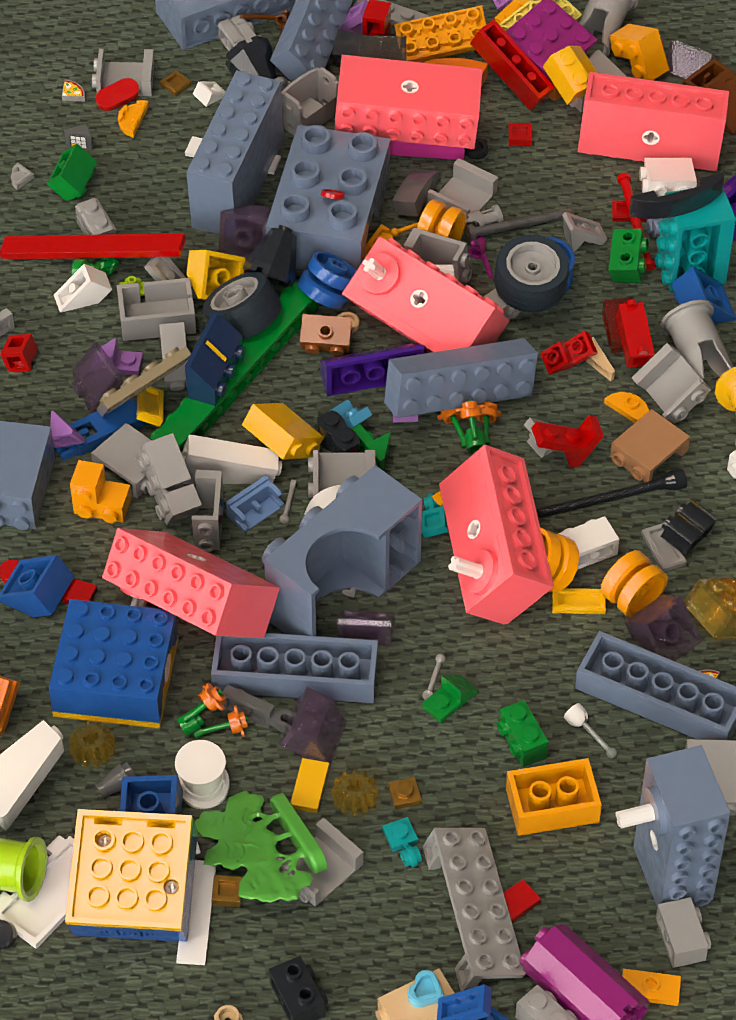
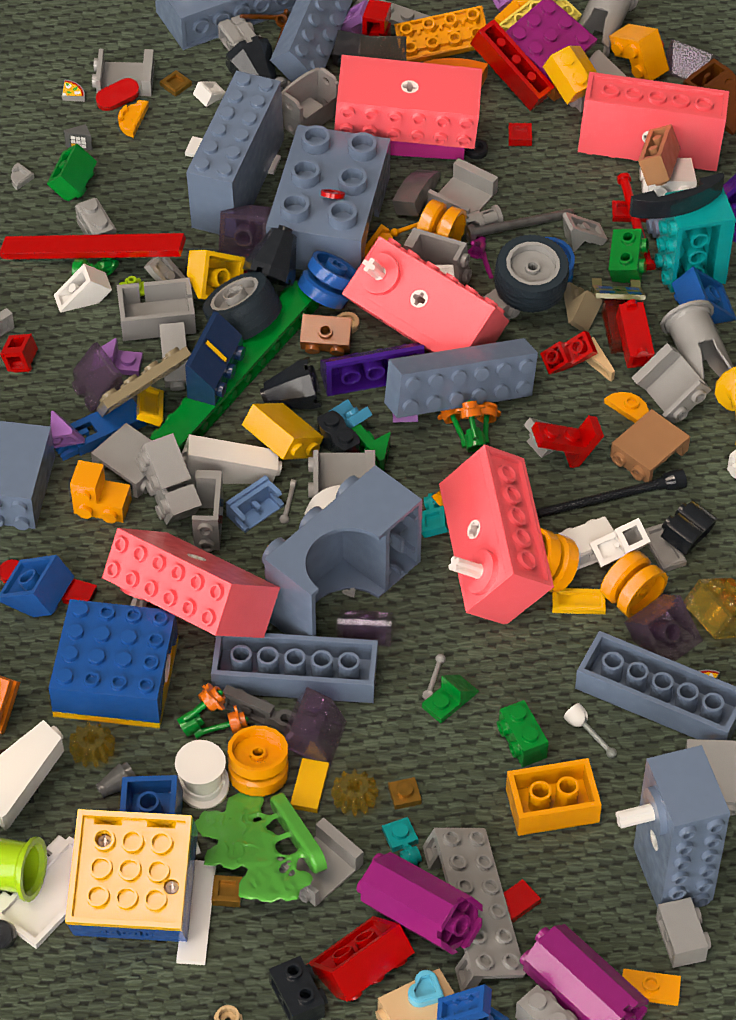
none -> light orange wheel [227,725,289,796]
none -> black cone [260,356,323,409]
none -> red slope [307,916,415,1002]
none -> magenta brick [357,852,483,955]
none -> dark tan slope [564,282,603,332]
none -> white brick [589,518,651,567]
none -> olive flag [591,278,646,300]
none -> medium nougat brick [638,124,680,186]

